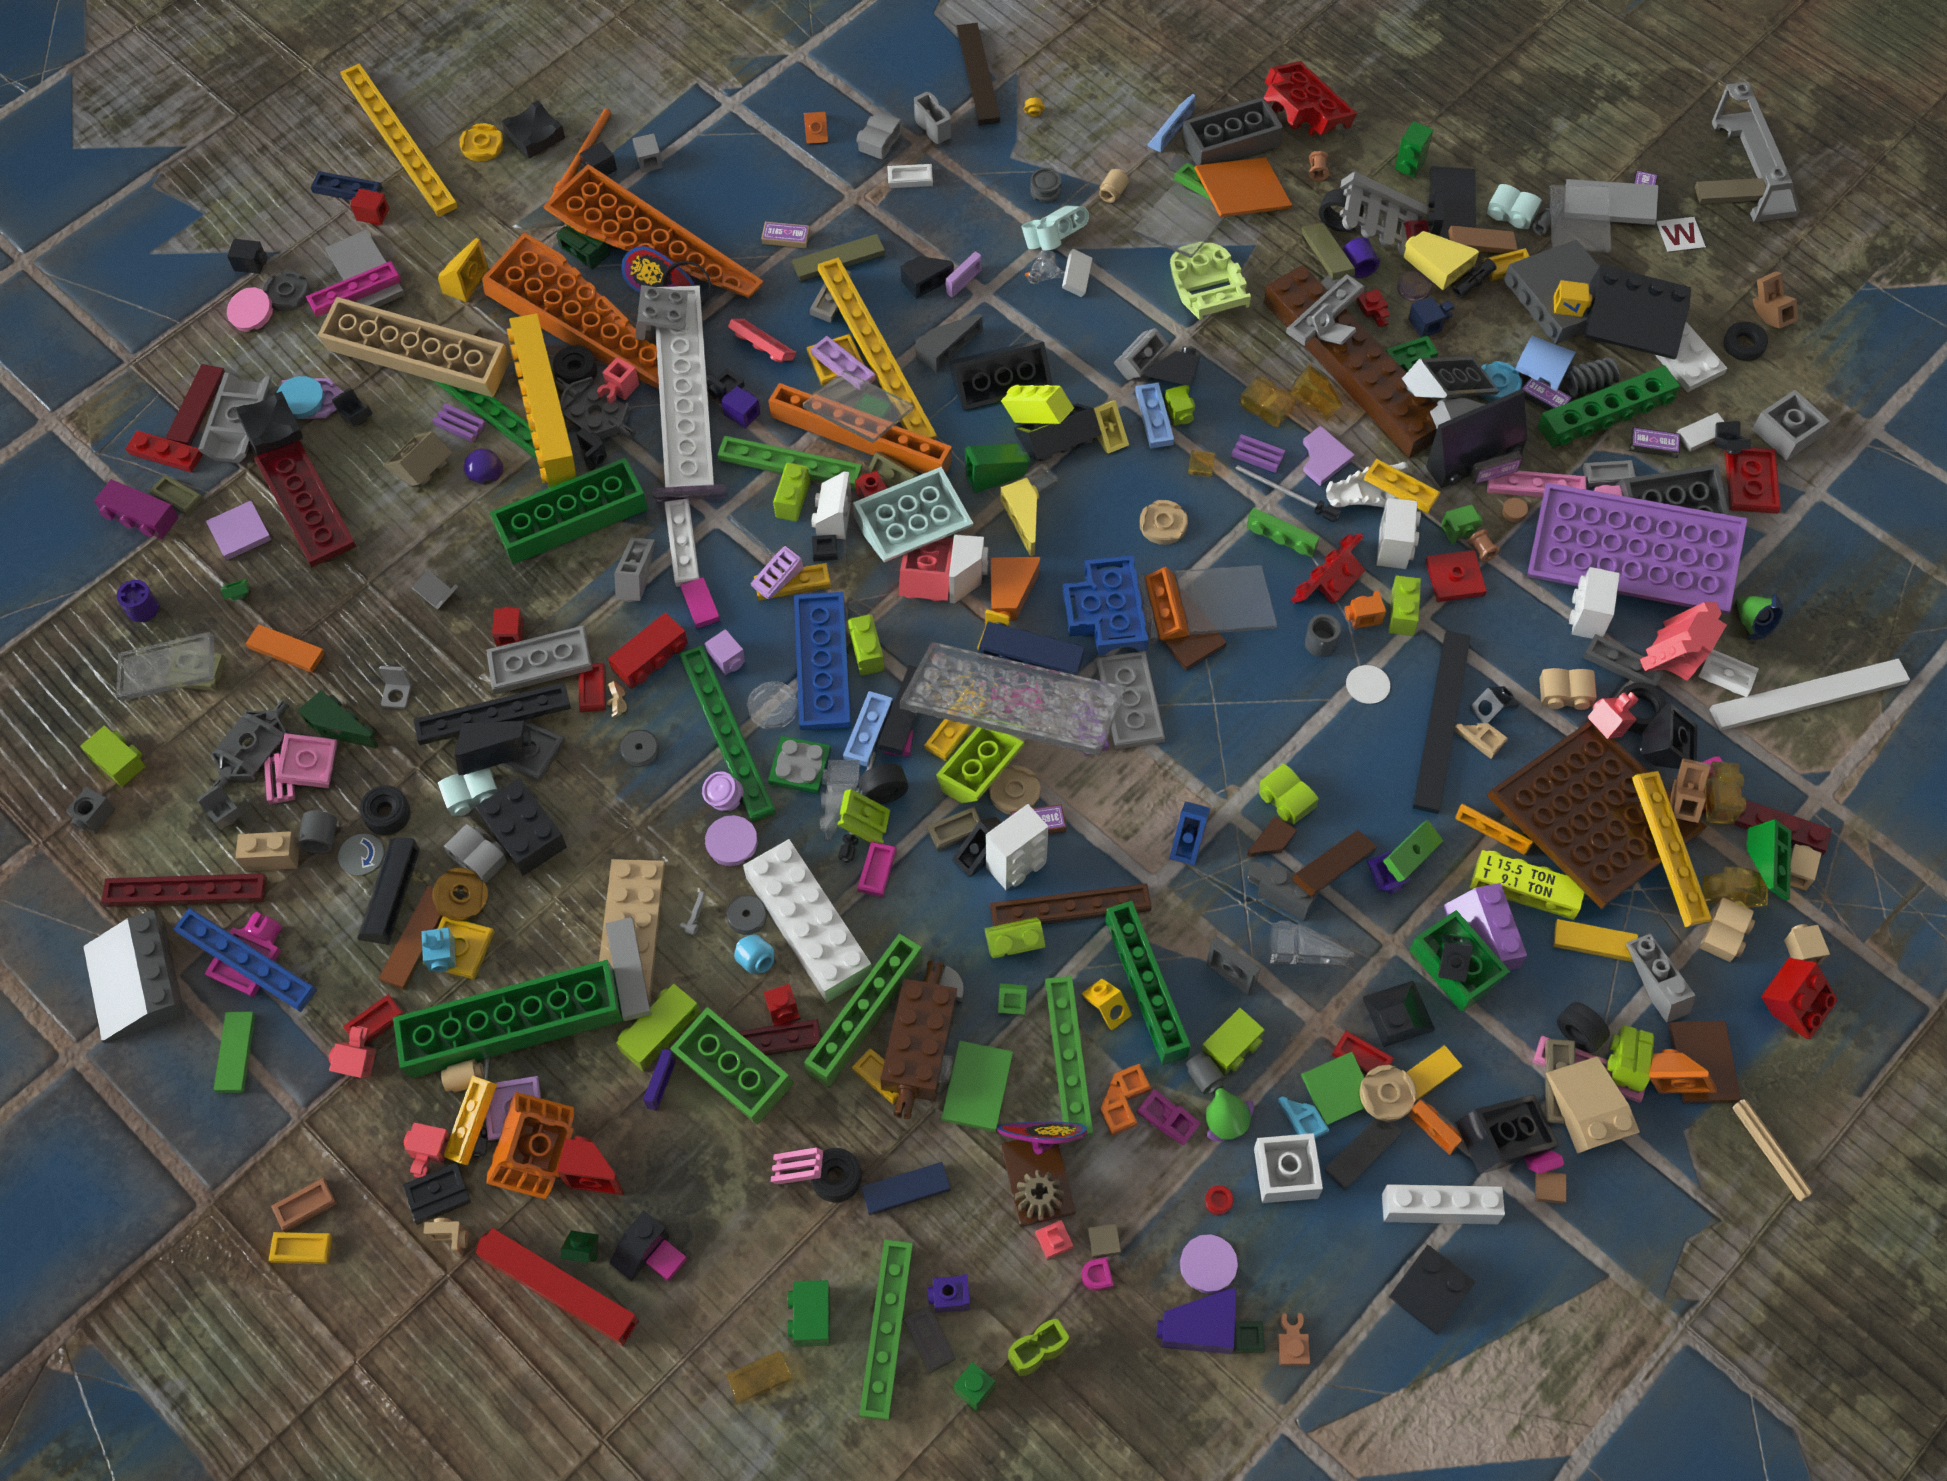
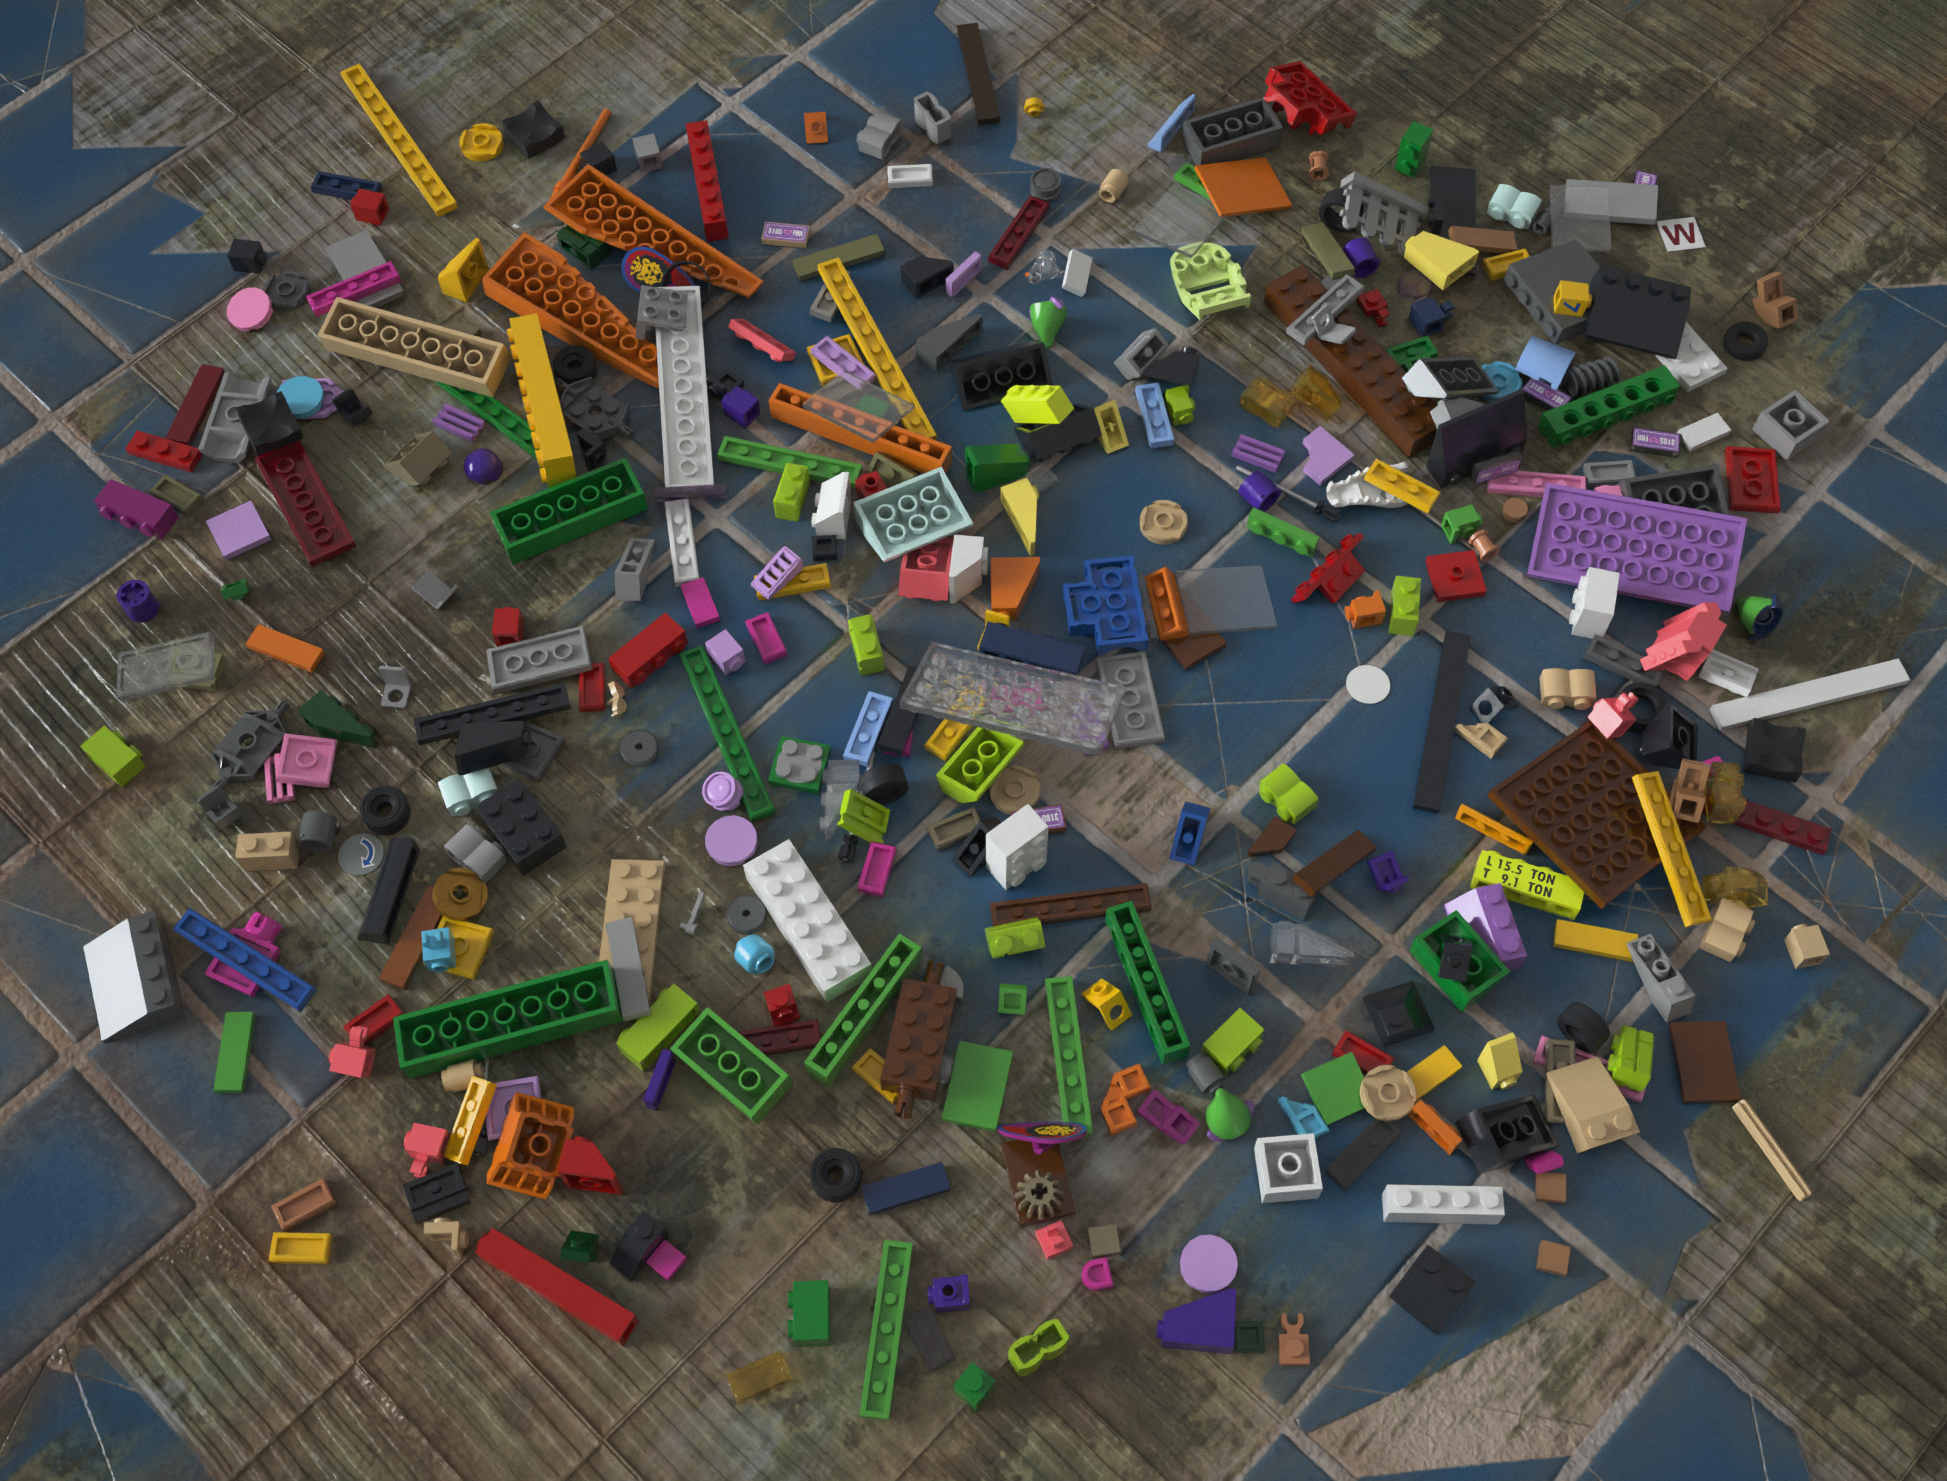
dark grey brick [66,787,115,834] -> none
dark red plate [101,873,267,907] -> none
coral brick [597,357,640,404] -> none
clear tile [747,681,798,729] -> none
bright pink tile [771,1148,823,1184] -> none
blue plate [794,592,851,730] -> none
light aqua piece [1021,205,1089,251] -> none
clear yellow tile [1188,450,1215,477] -> none
red tile [1205,1185,1234,1216] -> none
dark grey piece [1305,614,1341,657] -> none
white brick [1377,498,1421,569] -> none
bright green tile [1383,820,1443,882] -> none
dark red tile [1404,220,1429,241] -> none
black pin [1452,258,1497,298] -> none
orange slope [1649,1049,1717,1093] -> none
dark tan tile [1695,178,1766,204] -> none
light grey windscreen [1712,82,1800,223] -> none
black bracket [1715,420,1751,454] -> none
green slope [1746,819,1792,901] -> none
red slope [1761,958,1838,1039] -> none
tan brick [1790,844,1821,891] -> none
none -> red brick [685,120,729,242]
none -> dark pink tile [745,612,787,664]
none -> dark red tile [988,195,1050,270]
none -> bright green hat [1029,296,1067,348]
none -> dark purple piece [1238,471,1281,512]
none -> light yellow slope [1477,1033,1523,1090]
none -> medium nougat tile [1536,1240,1571,1277]
none -> black brick [1743,718,1806,783]

